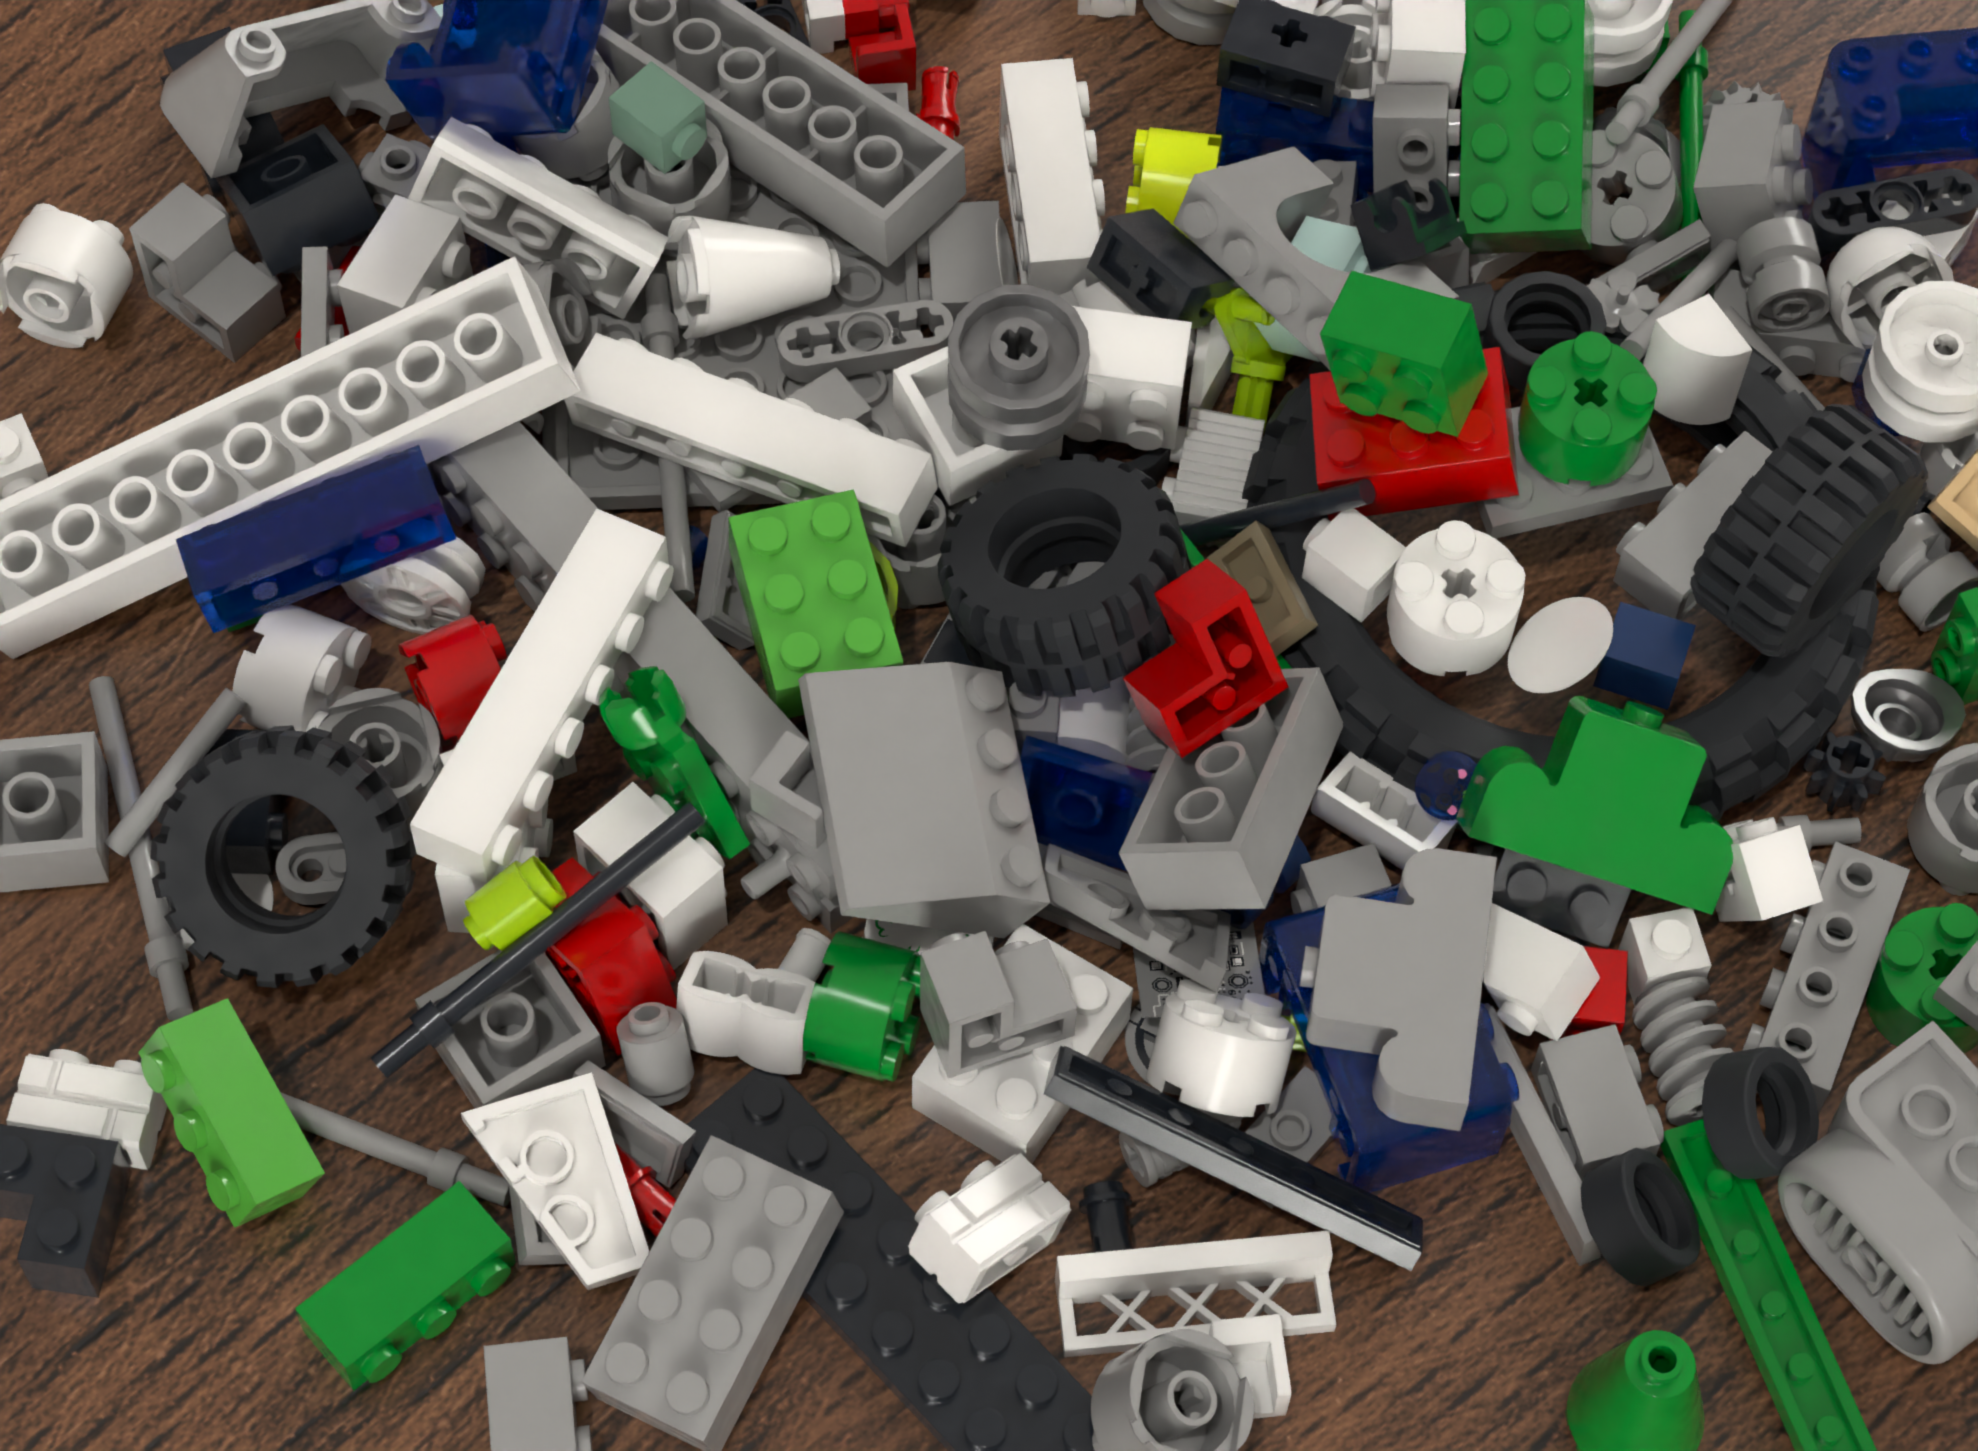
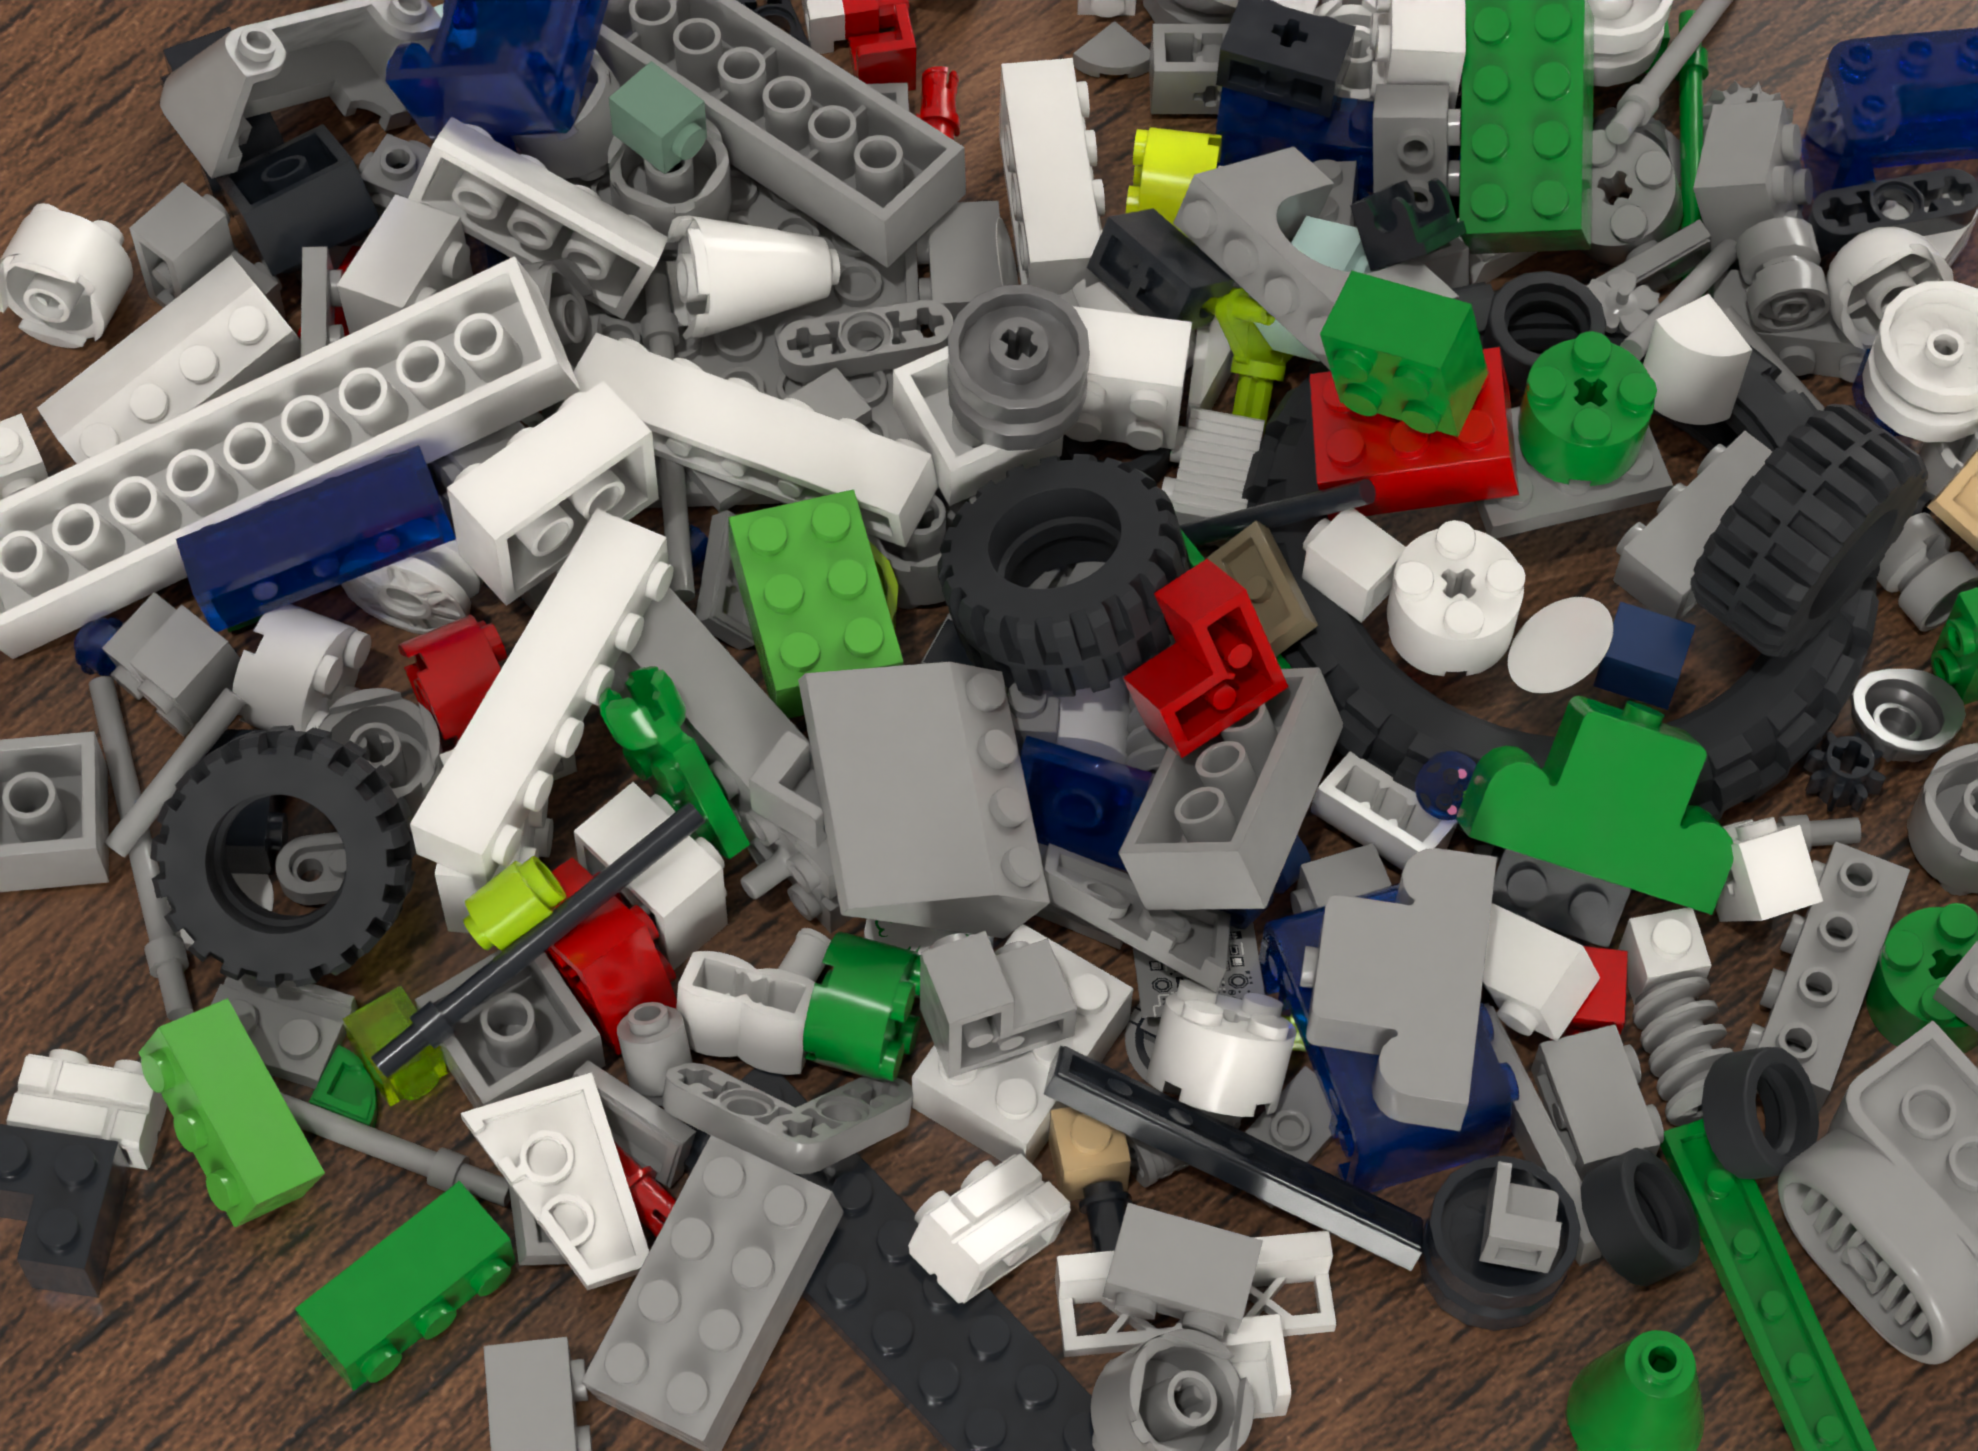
none -> white slope [37,255,301,464]
none -> clear blue plate [74,617,123,677]
none -> light grey brick [102,592,240,737]
none -> light grey plate [211,974,358,1089]
none -> green tile [309,1045,378,1128]
none -> clear neon green brick [343,986,448,1107]
none -> white brick [447,380,659,606]
none -> light grey beam [662,1063,913,1174]
none -> tan brick [1048,1107,1131,1201]
none -> light grey tile [1073,21,1150,78]
none -> light grey brick [1102,1203,1263,1338]
none -> light grey brick [1149,24,1269,114]
none -> black wheel [1418,1155,1581,1331]
none -> light grey panel [1479,1161,1562,1273]

